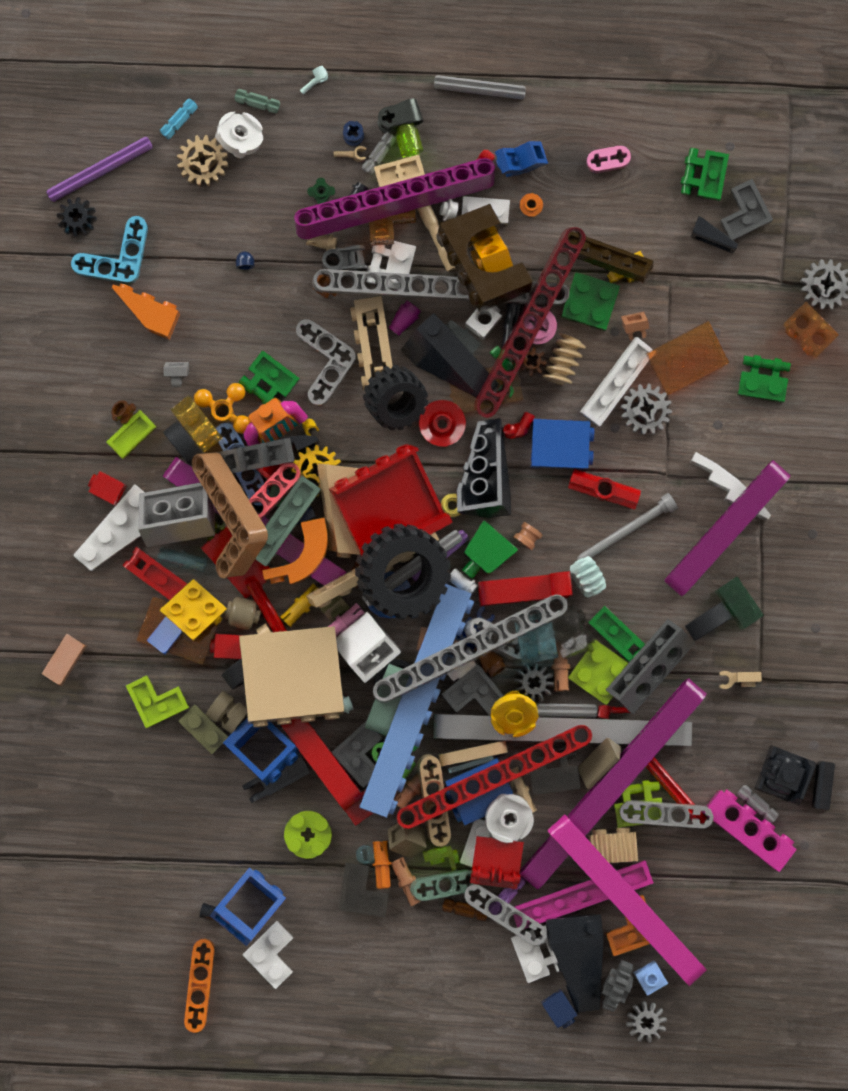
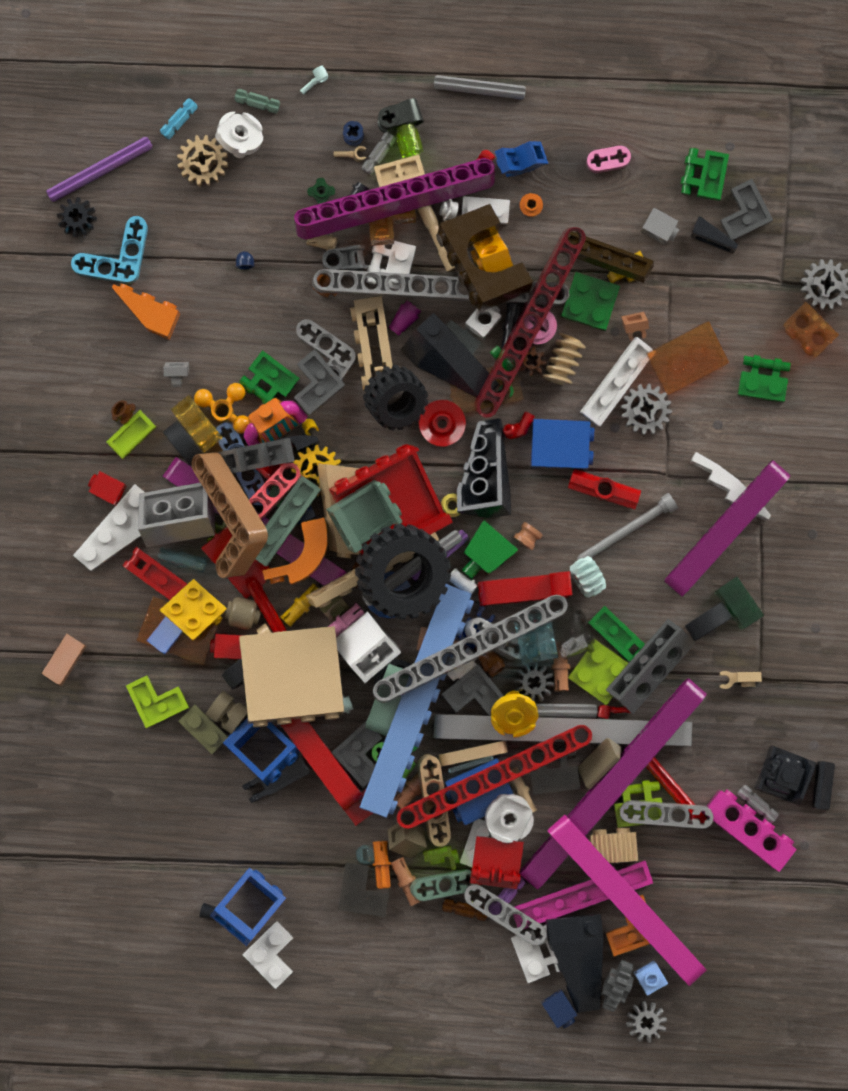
orange beam [184,938,215,1033] -> none
lime plate [284,811,332,859] -> none
none -> dark grey plate [294,349,345,416]
none -> sand green panel [326,480,403,553]
none -> light grey brick [641,208,679,245]

